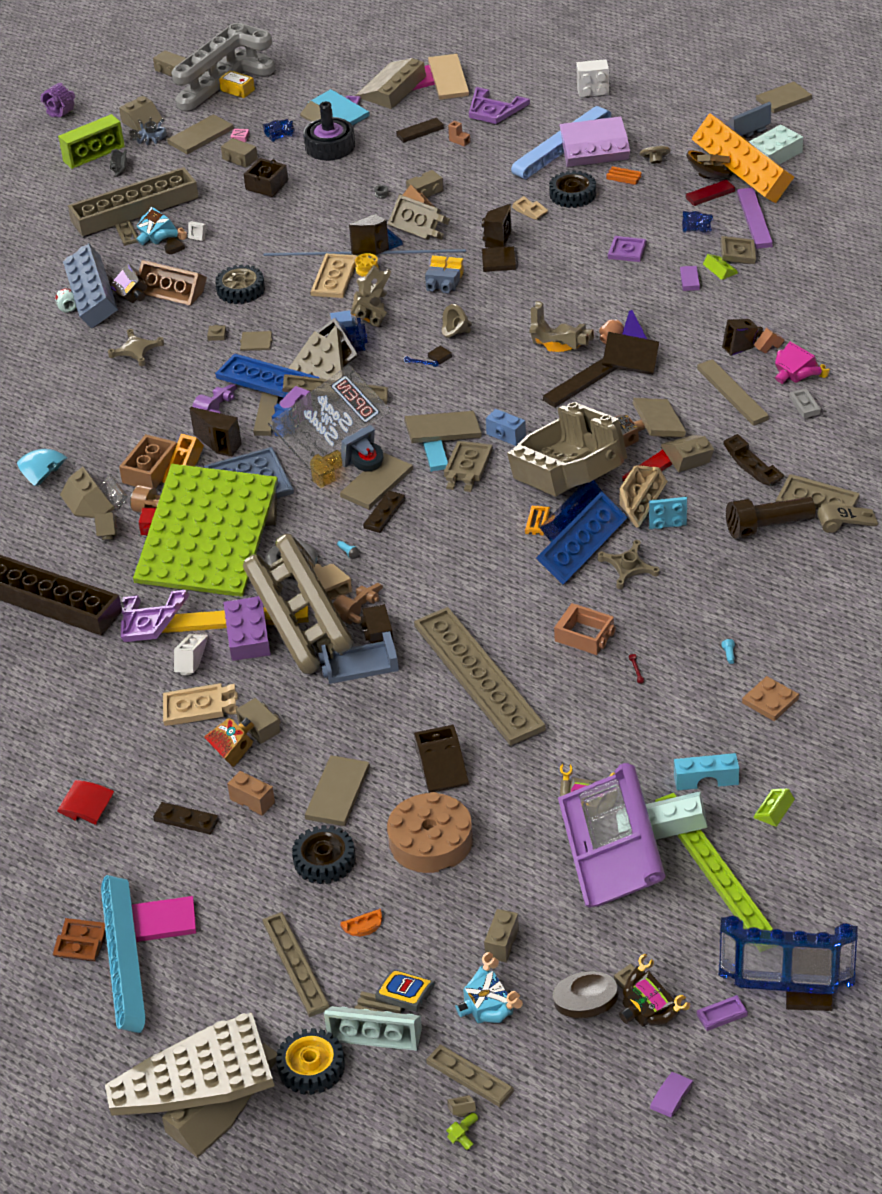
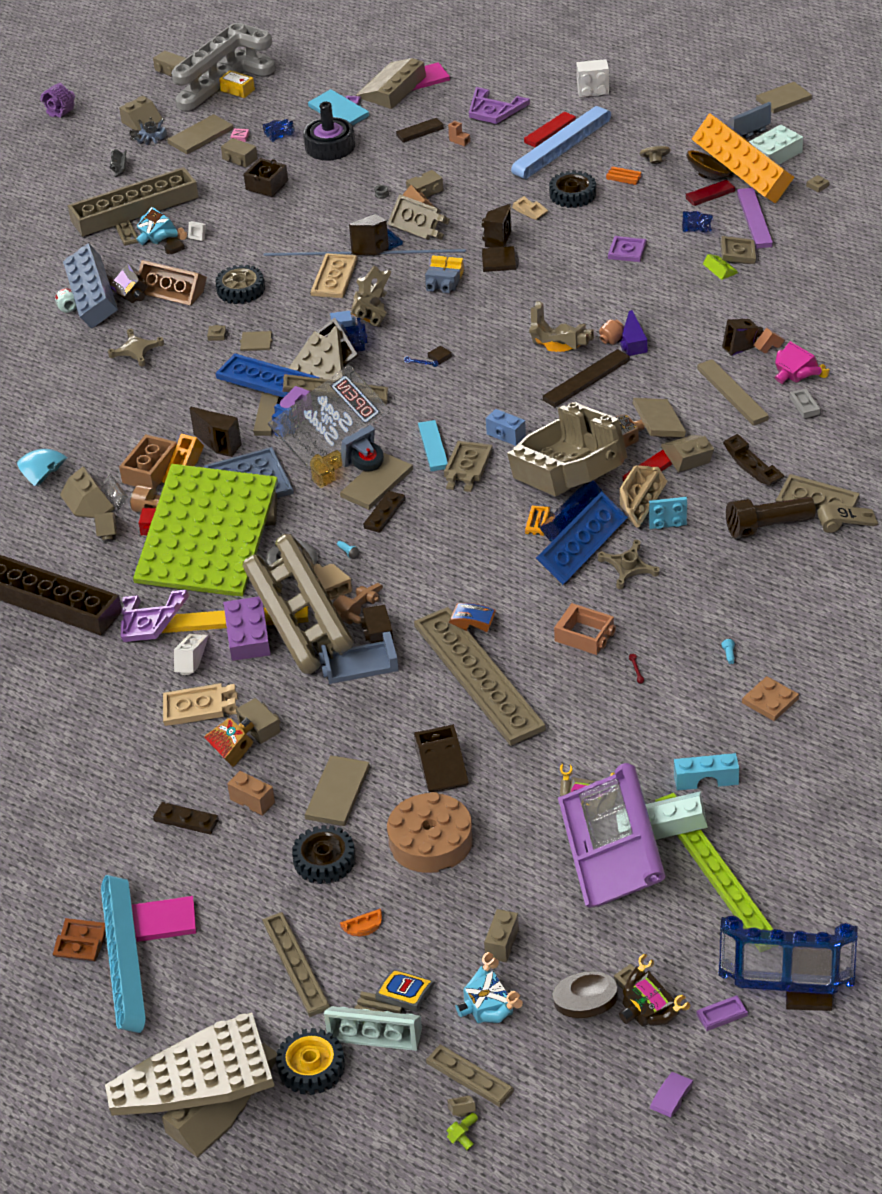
red slope [57,780,114,825] -> none
lime brick [58,114,125,169] -> none
medium lavender piece [193,384,237,413] -> none
dark tan slope [300,101,321,122] -> none
yellow wheel [355,253,379,277] -> none
dark tan tile [404,411,481,443] -> none
tan tile [428,54,469,100] -> none
dark tan helmet [442,304,472,338] -> none
lavender slope [559,117,630,167] -> none
dark brown tile [602,332,659,375] -> none
medium lavender tile [680,266,700,291] -> none
dark tan plate [697,154,730,166] -> none
lime slope [754,788,795,827] -> none
none -> slope [449,603,496,632]
none -> red tile [524,111,576,148]
none -> dark tan plate [806,175,829,192]

